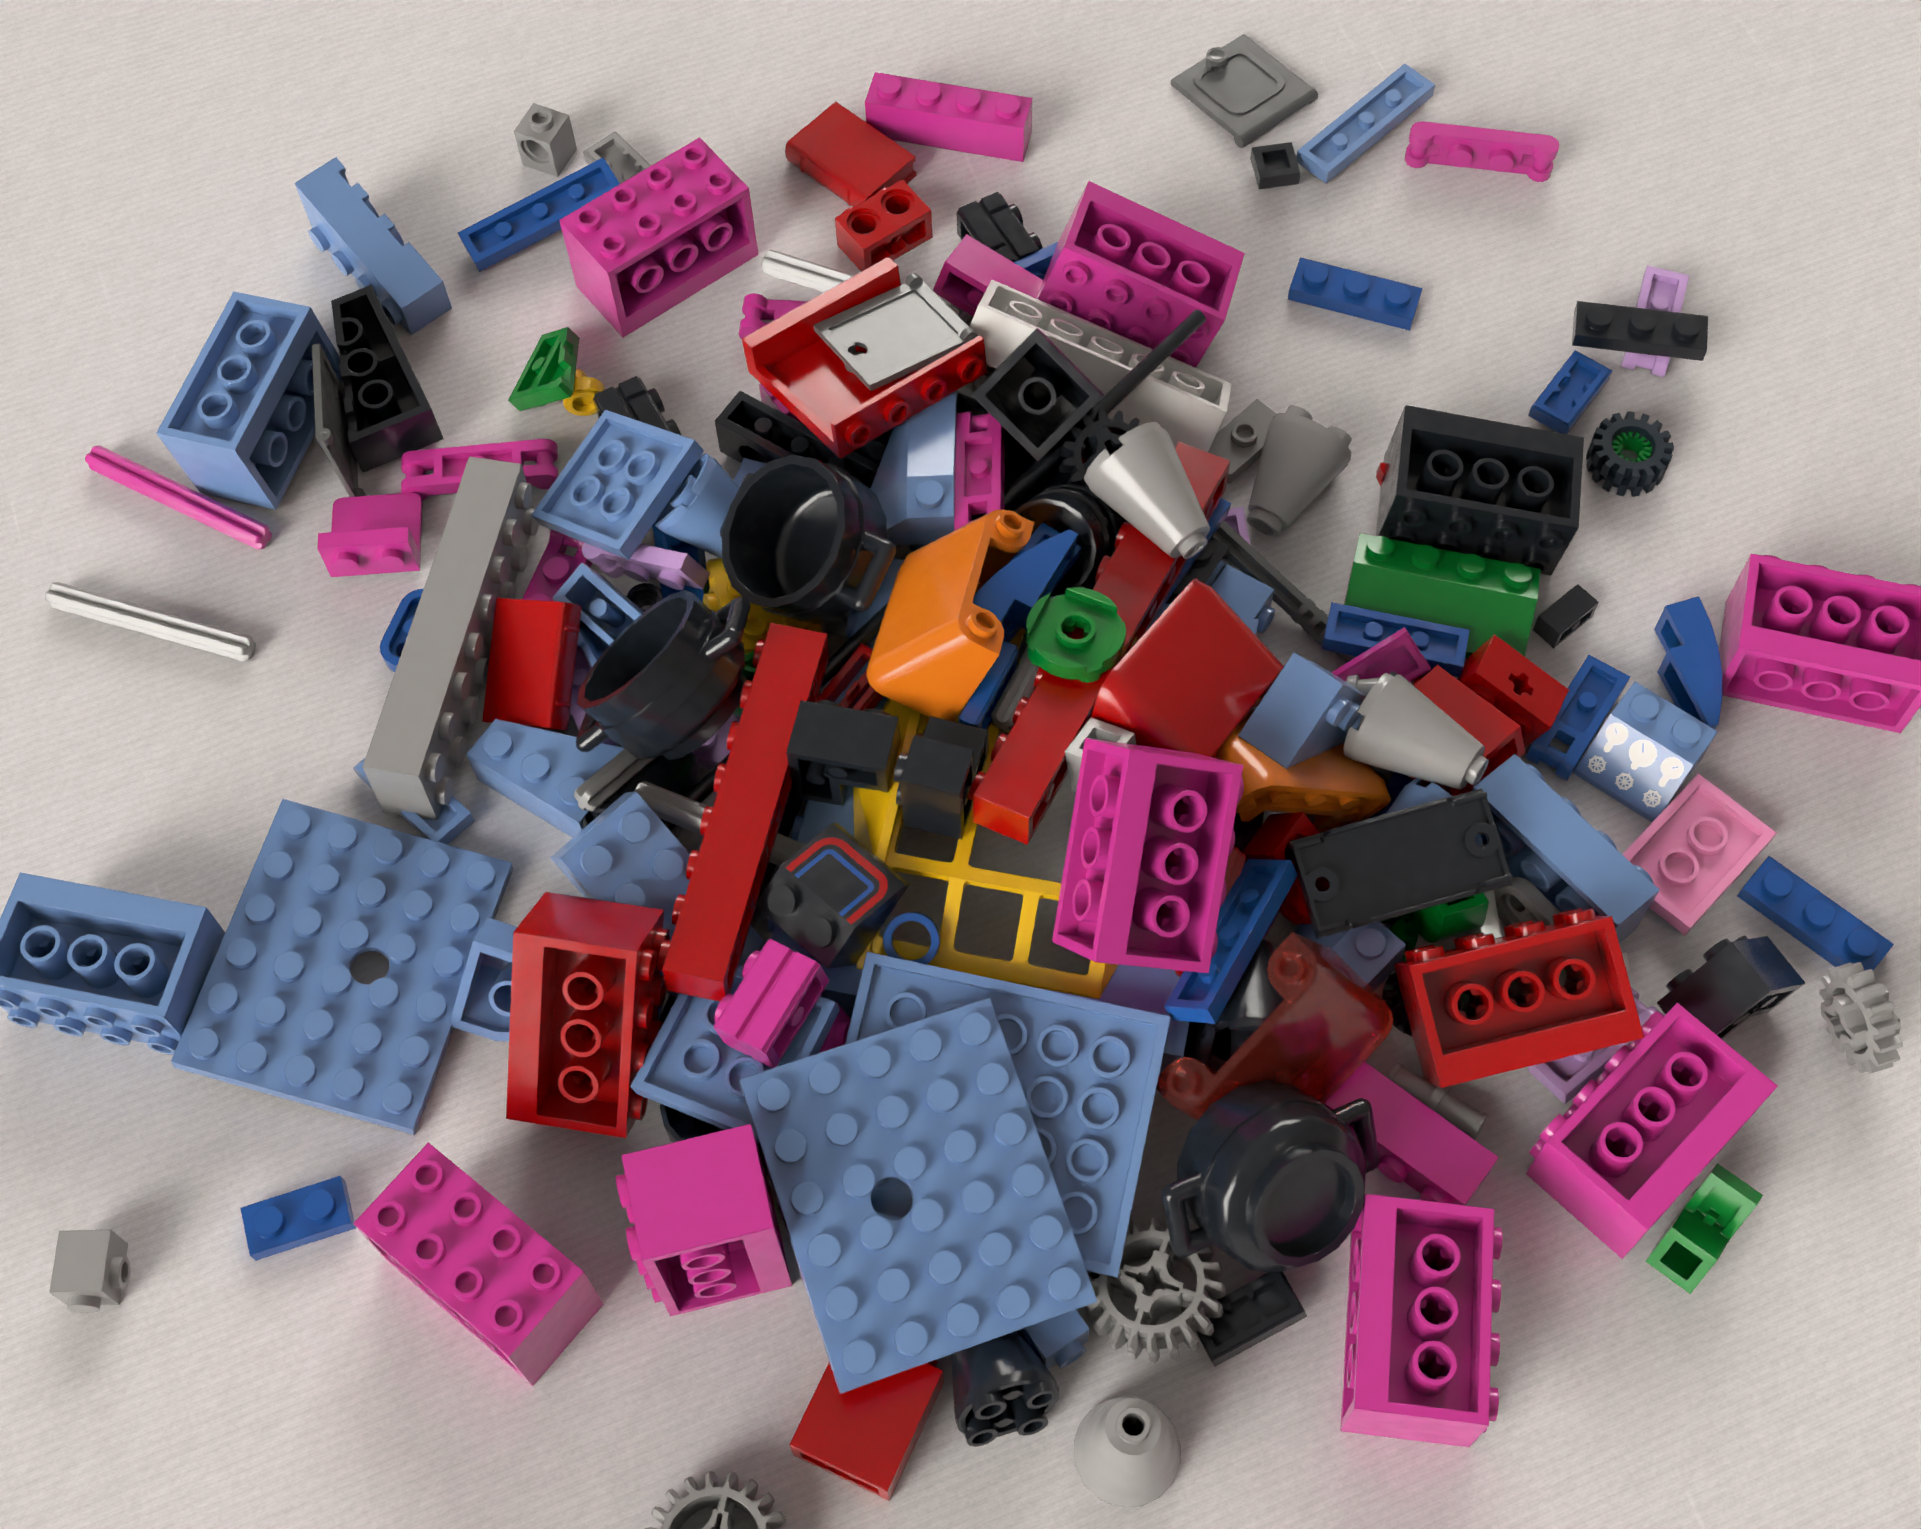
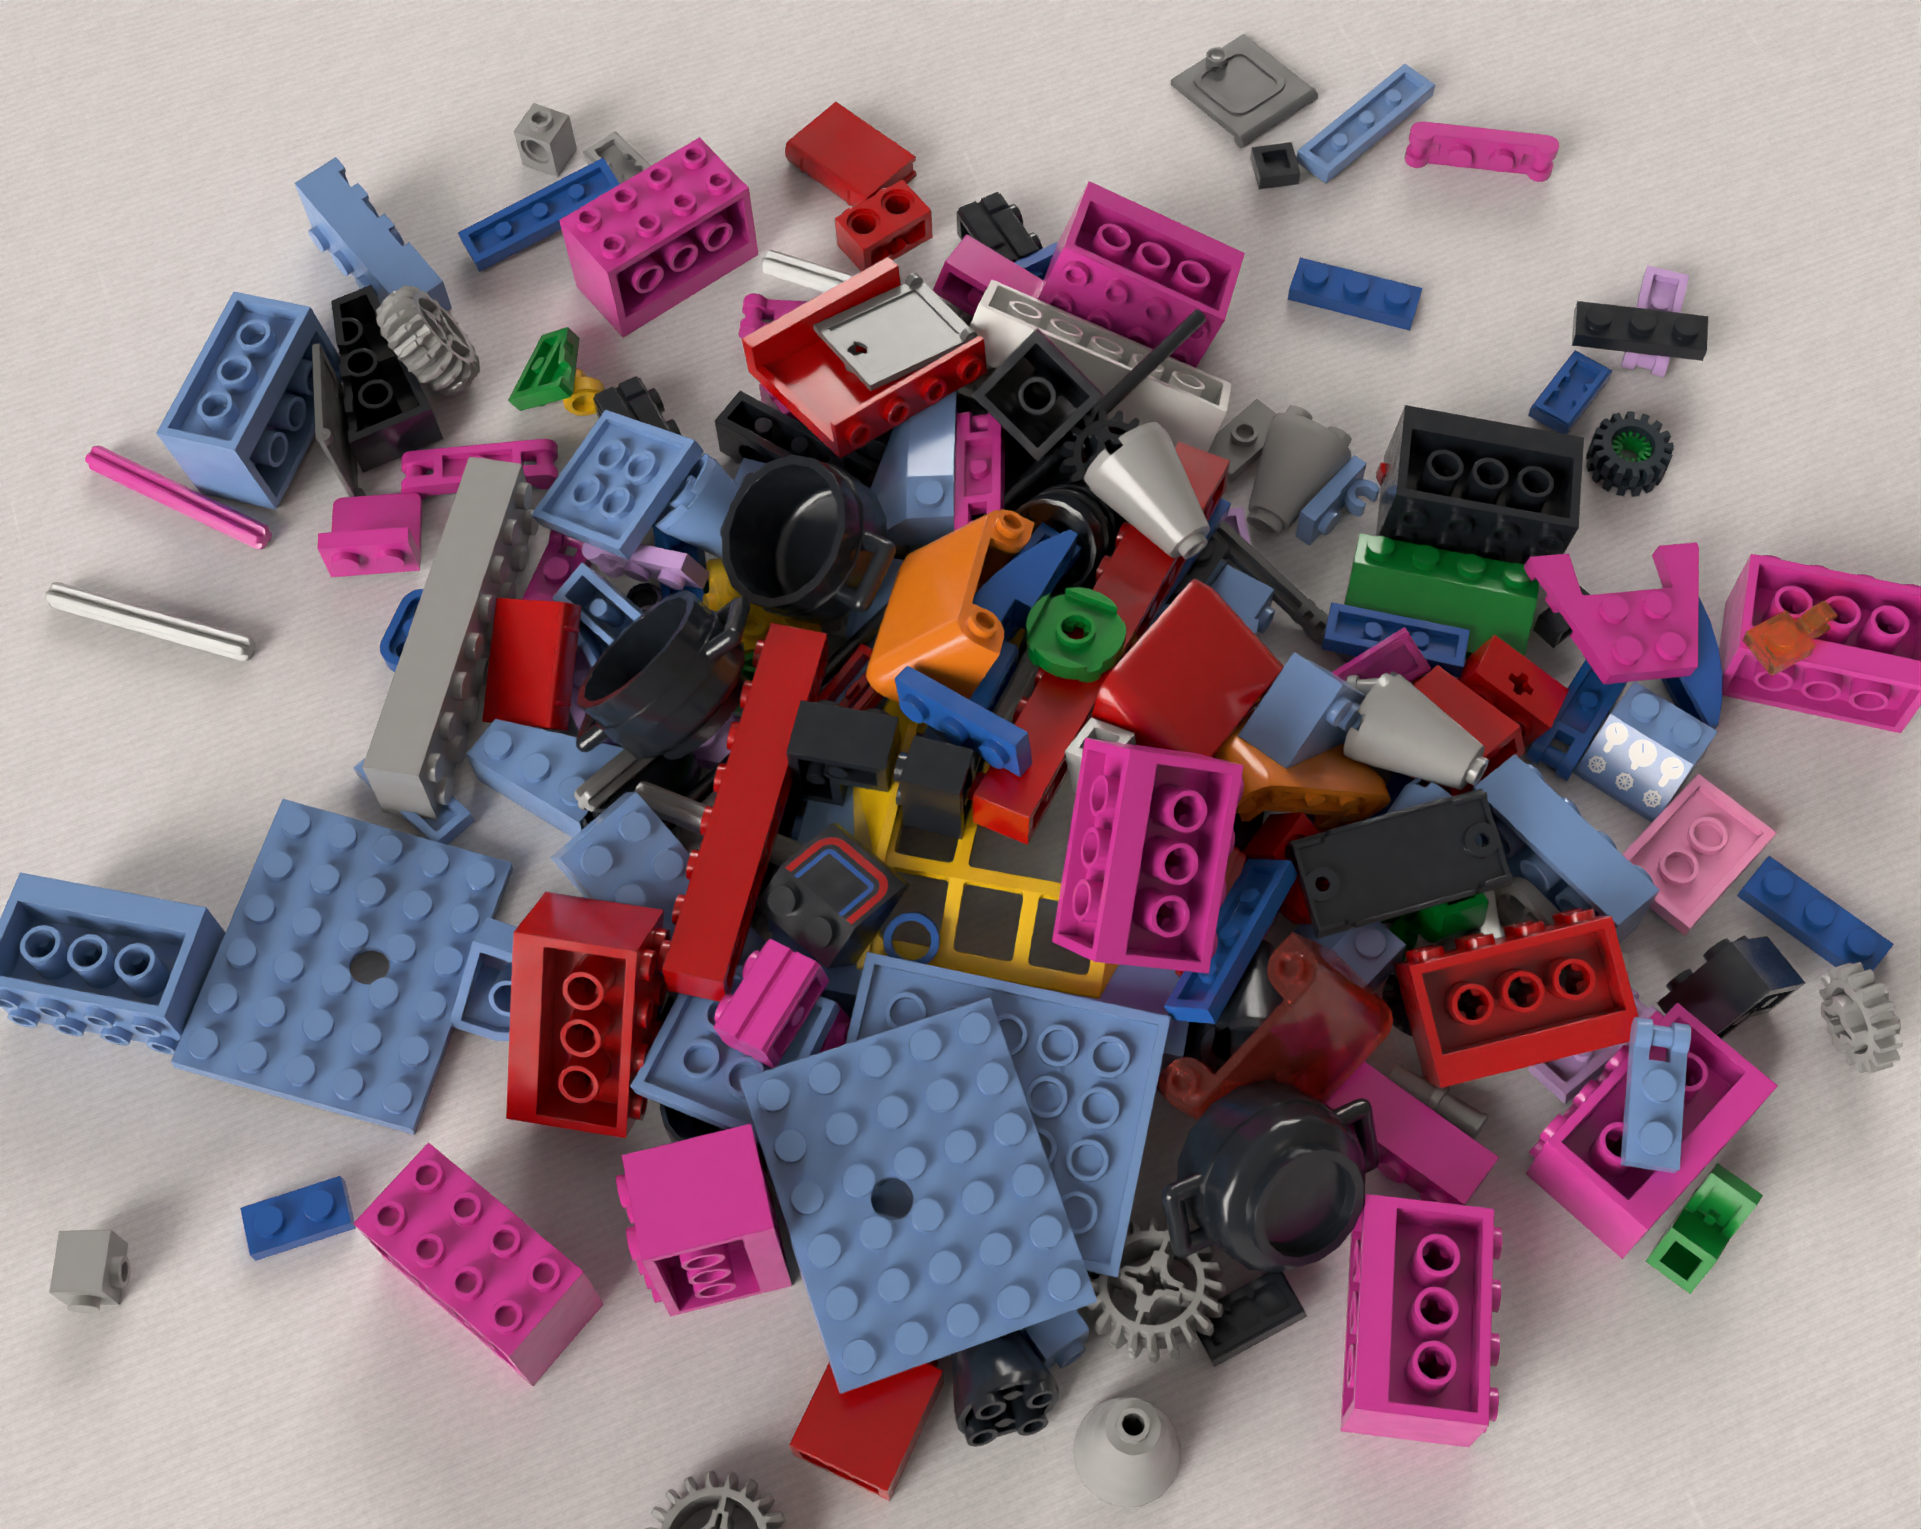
dark pink brick [865,72,1033,162] -> none
none -> light grey gear [376,285,480,396]
none -> blue plate [895,665,1032,777]
none -> medium blue plate [1295,455,1380,546]
none -> dark pink wing [1524,542,1699,684]
none -> medium blue plate [1621,1017,1691,1173]
none -> clear orange plate [1742,601,1837,677]

